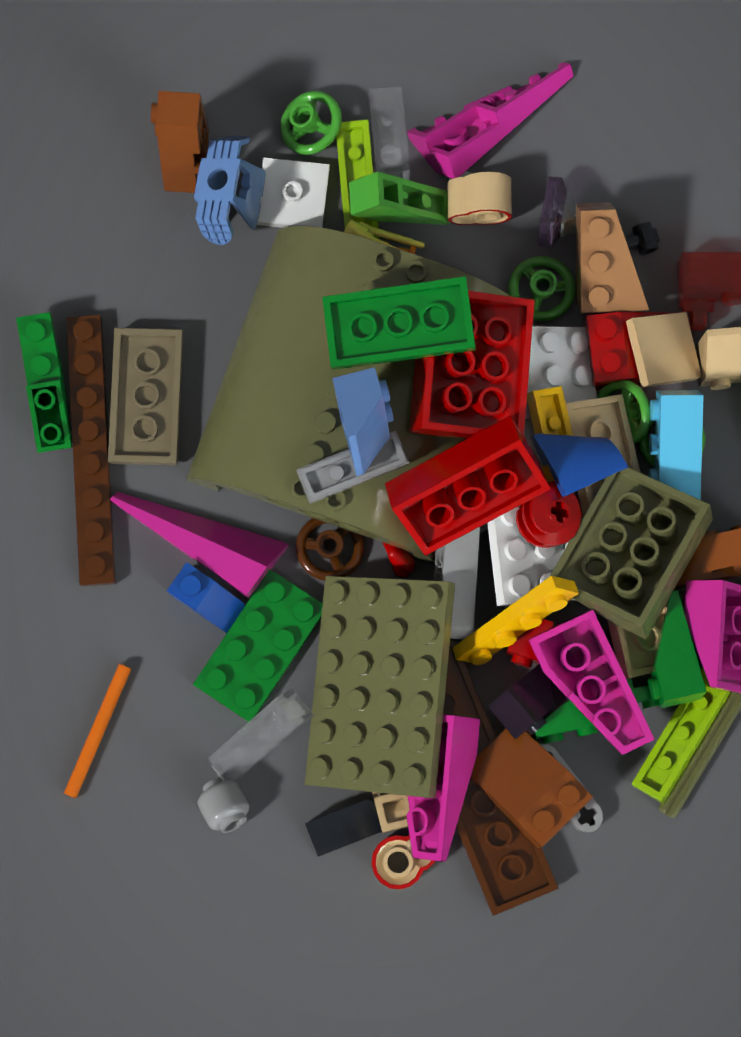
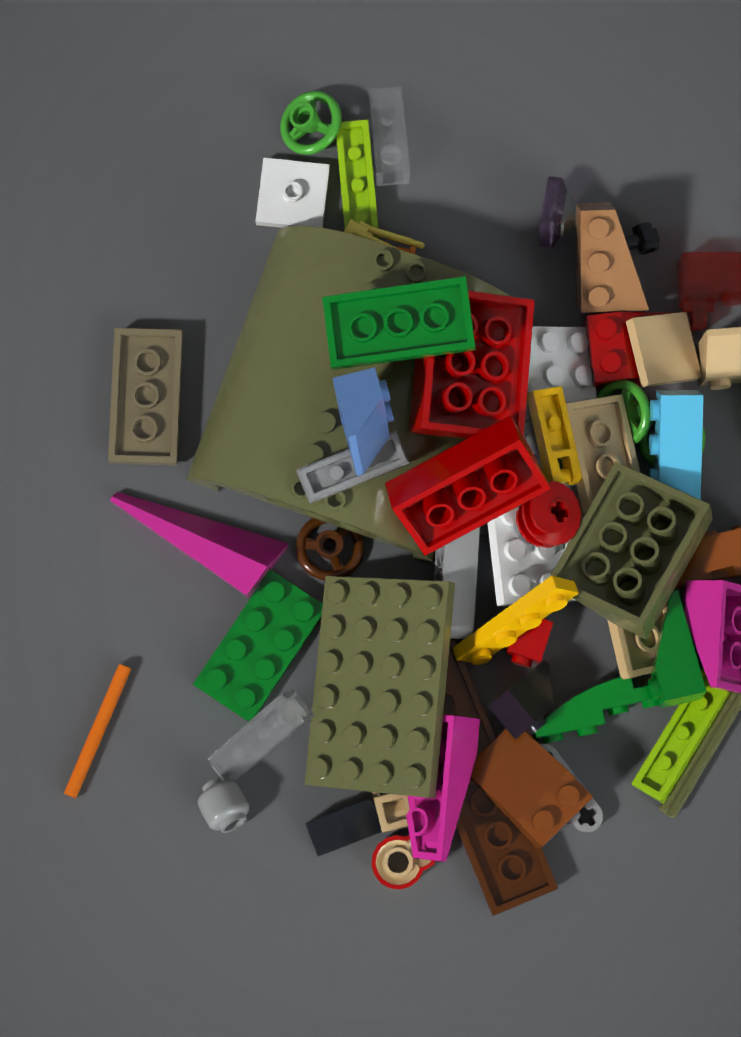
green slope [16,312,72,453] -> none
reddish brown plate [66,315,116,587] -> none
dark orange wedge [151,91,209,193] -> none
blue slope [167,562,246,634] -> none
medium blue piece [194,136,266,245] -> none
bright green slope [349,171,450,225] -> none
red arm [382,542,415,578] -> none
dark pink wedge [407,62,574,179] -> none
tan piece [447,172,512,225] -> none
bright green piece [508,256,575,321] -> none
dark pink wedge [528,610,655,755] -> none
blue slope [530,434,628,497] -> none

